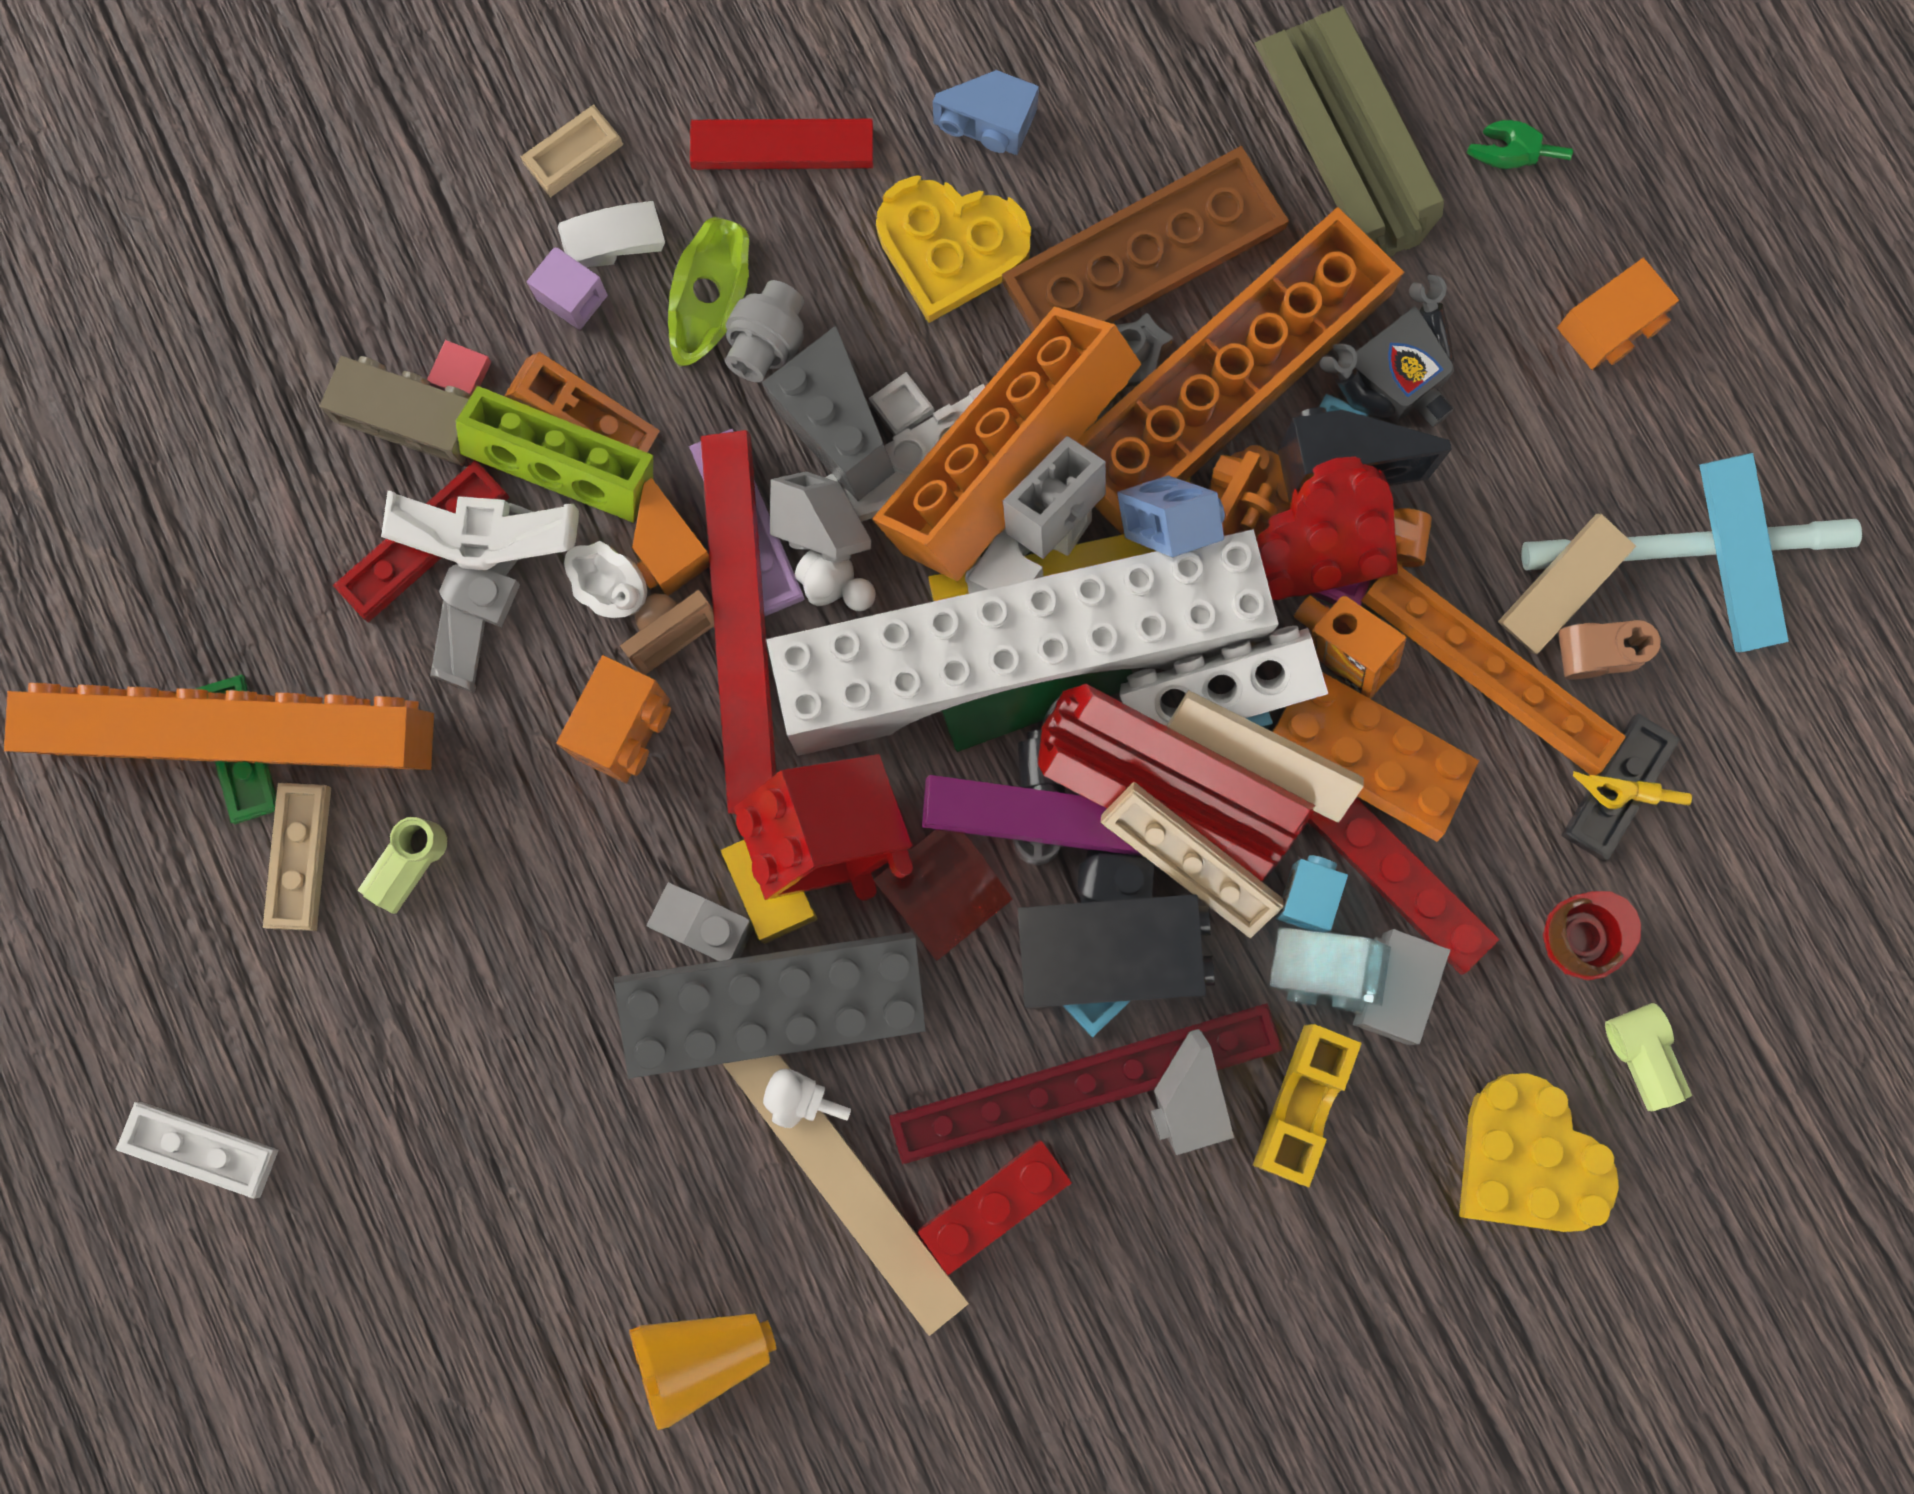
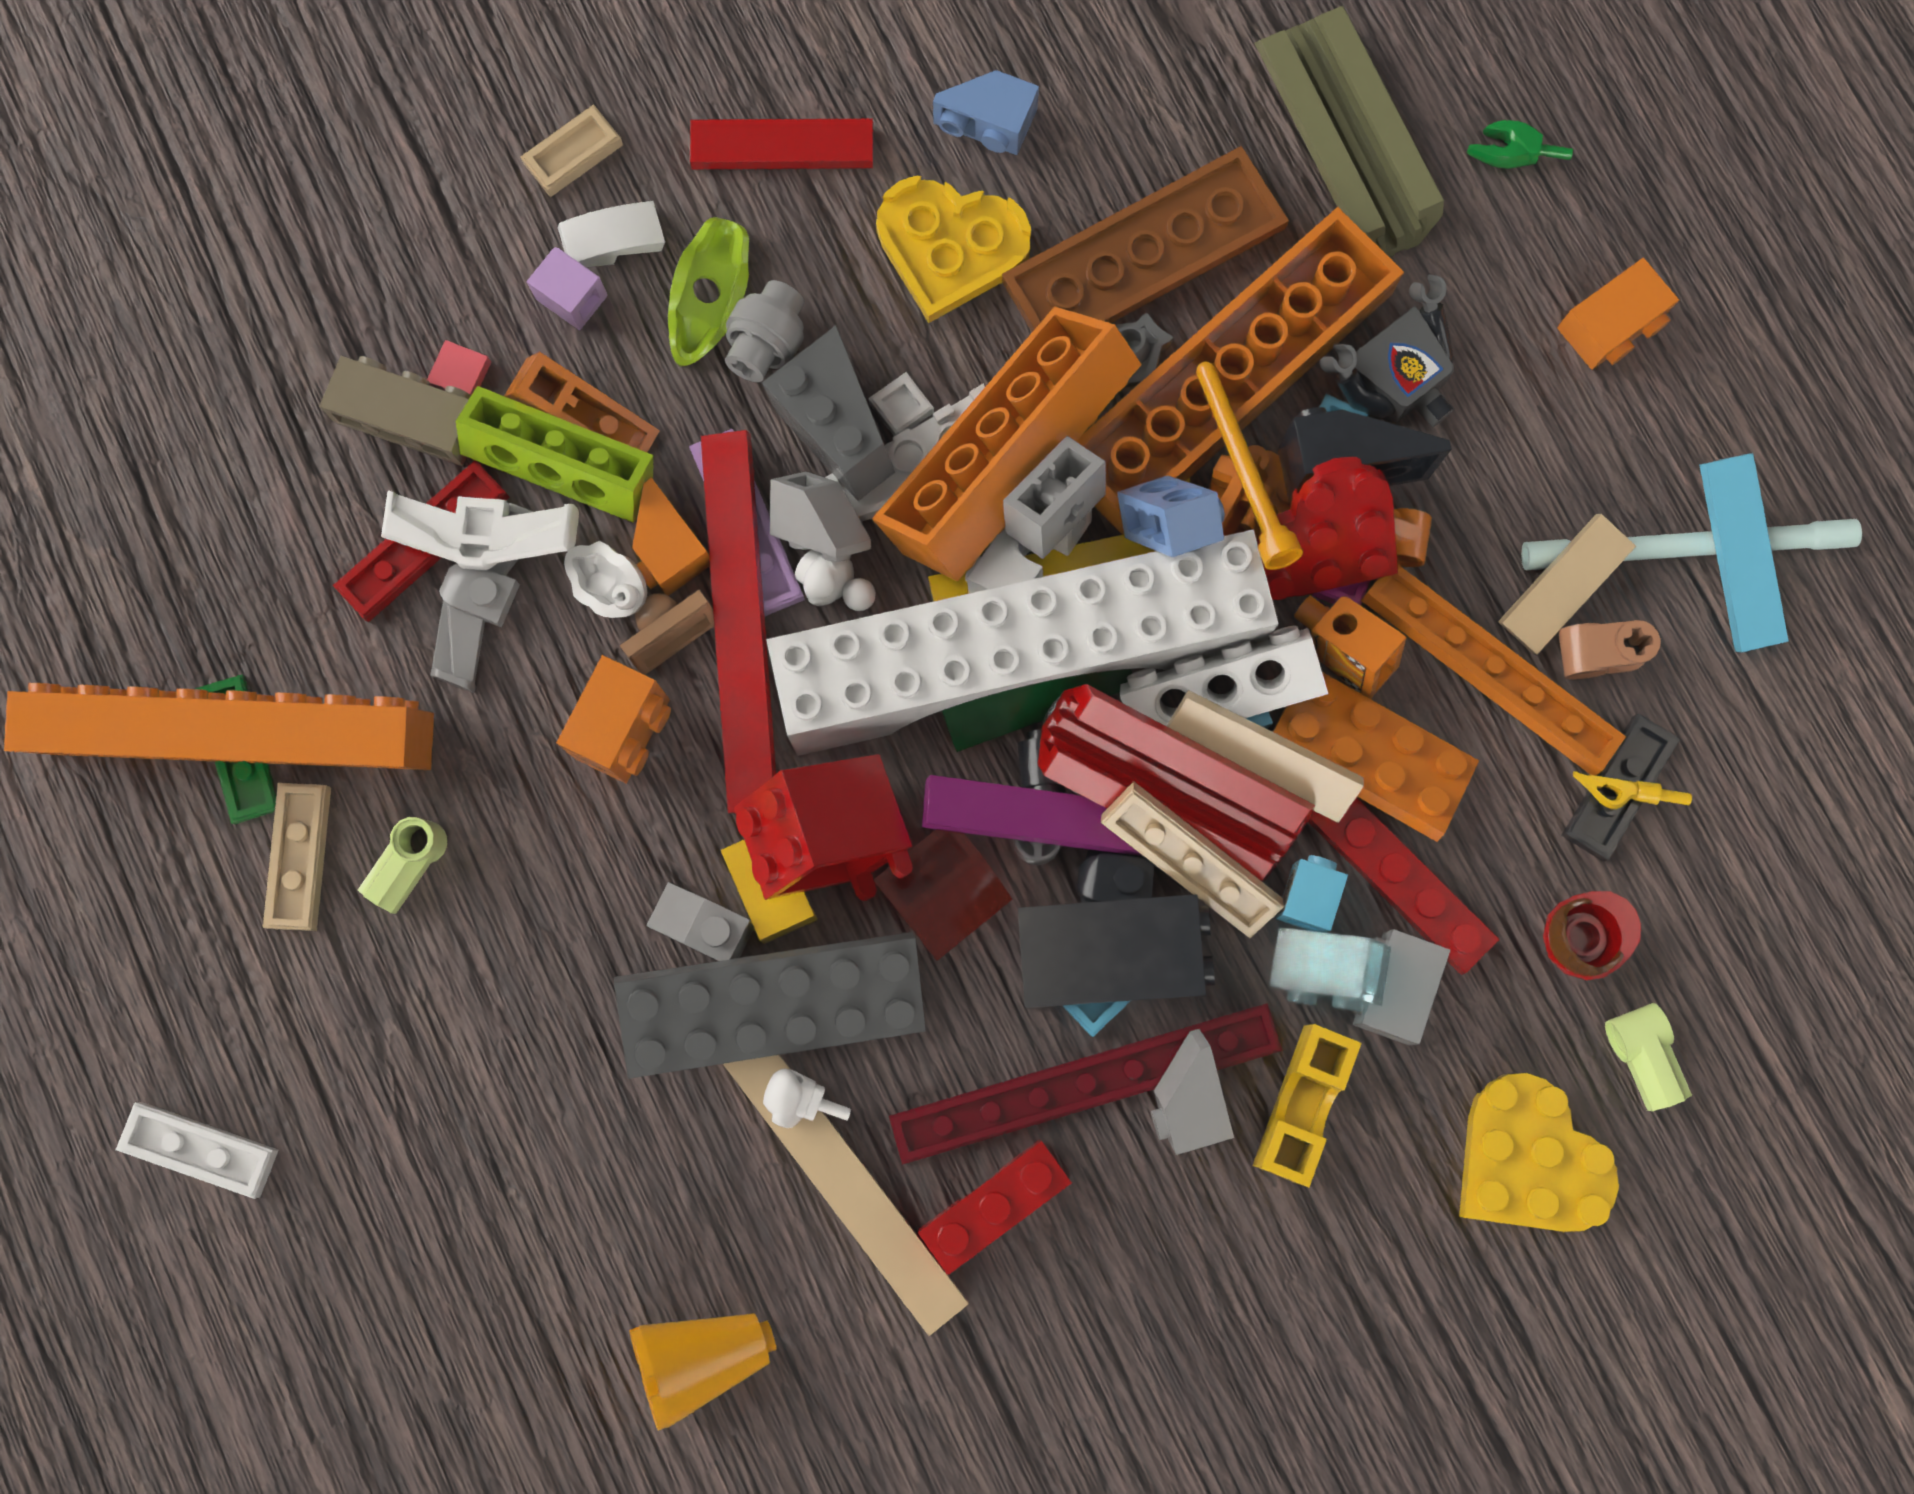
none -> light orange piece [1196,362,1303,570]

